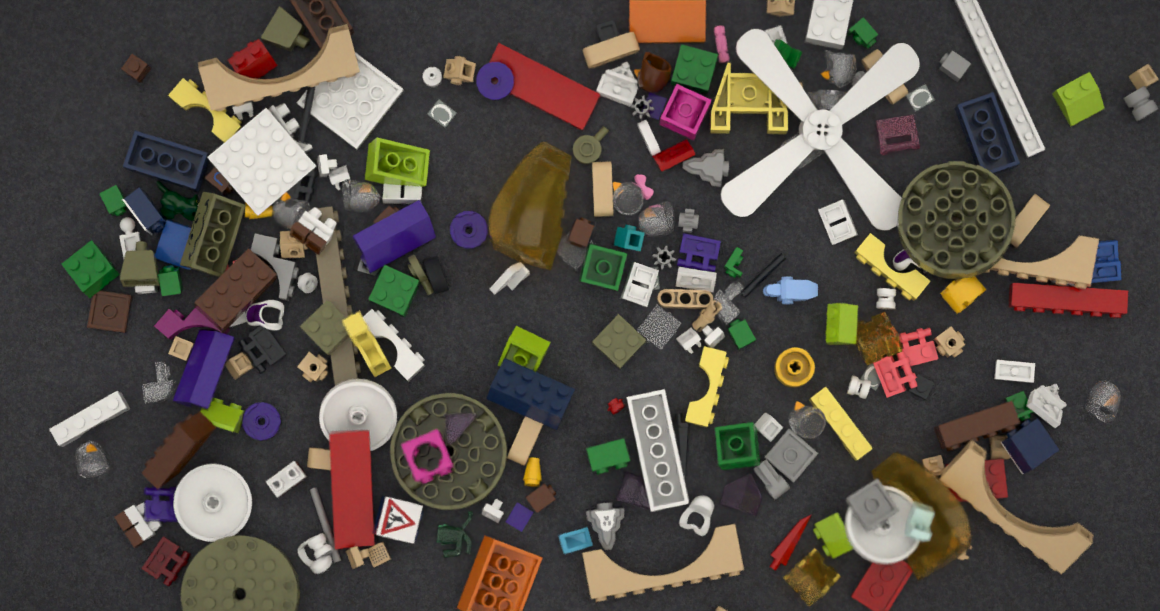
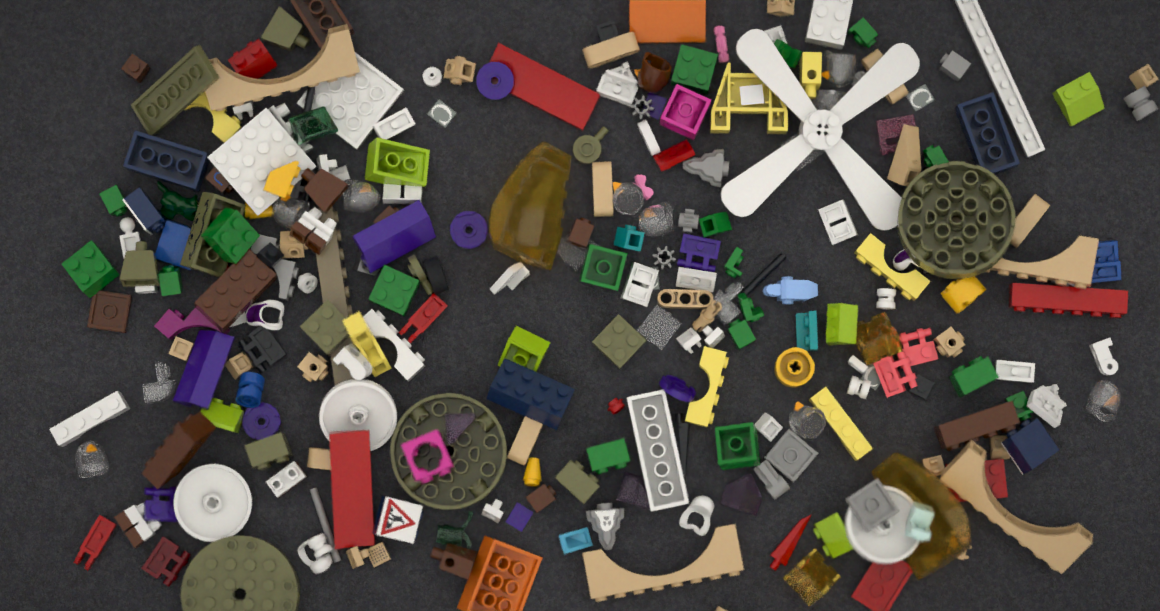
none -> red hinge [74,515,117,571]
none -> olive plate [131,45,220,136]
none -> green brick [201,208,260,264]
none -> blue wheel [236,372,265,408]
none -> olive brick [244,432,293,471]
none -> black plate [256,243,284,269]
none -> yellow slope [263,161,301,199]
none -> clear green slope [288,106,338,146]
none -> reddish brown torso [301,168,349,214]
none -> white leg [333,344,372,380]
none -> white plate [372,108,415,140]
none -> red hinge [398,293,448,344]
none -> reddish brown torso [430,544,477,579]
none -> olive brick [555,460,600,504]
none -> dark purple plate [659,375,696,402]
none -> green brick [699,211,732,237]
none -> green bracket [737,293,764,322]
none -> white sticker [740,84,764,105]
none -> teal bracket [796,311,818,351]
none -> light yellow torso [800,52,822,99]
none -> white tile [848,355,868,374]
none -> tan slope [887,124,921,186]
none -> green brick [923,145,949,168]
none -> green brick [949,356,999,397]
none -> white leg [1089,338,1118,376]

